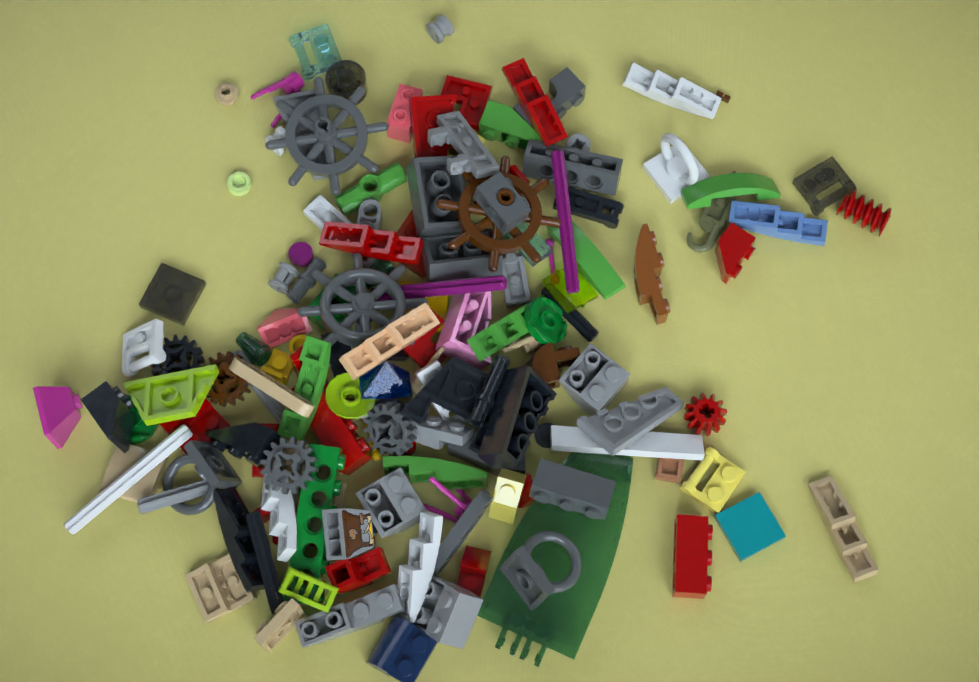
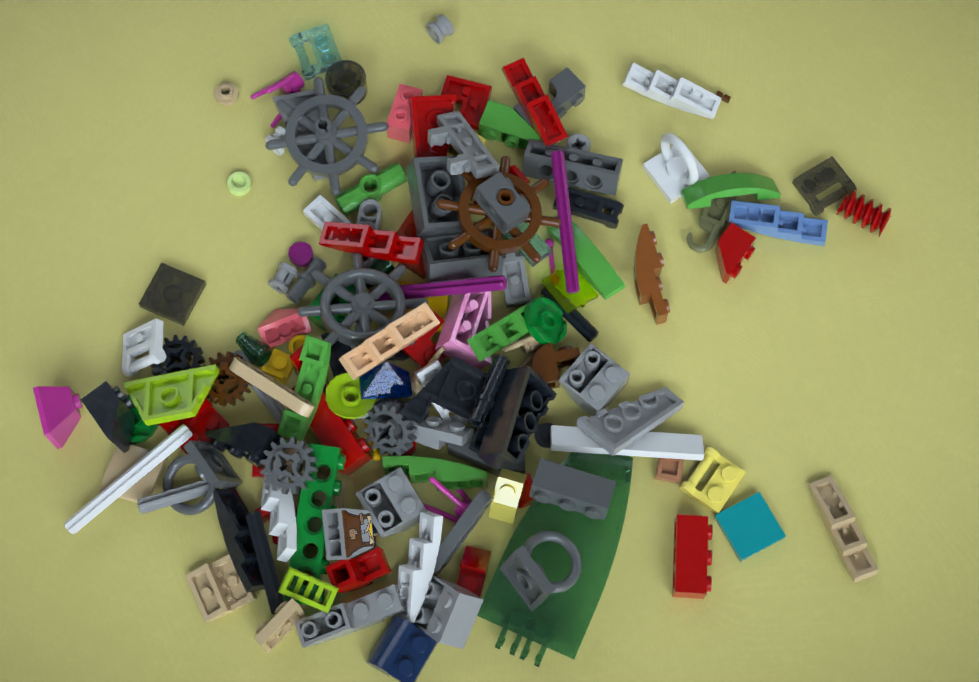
red gear [683,392,727,437] -> none

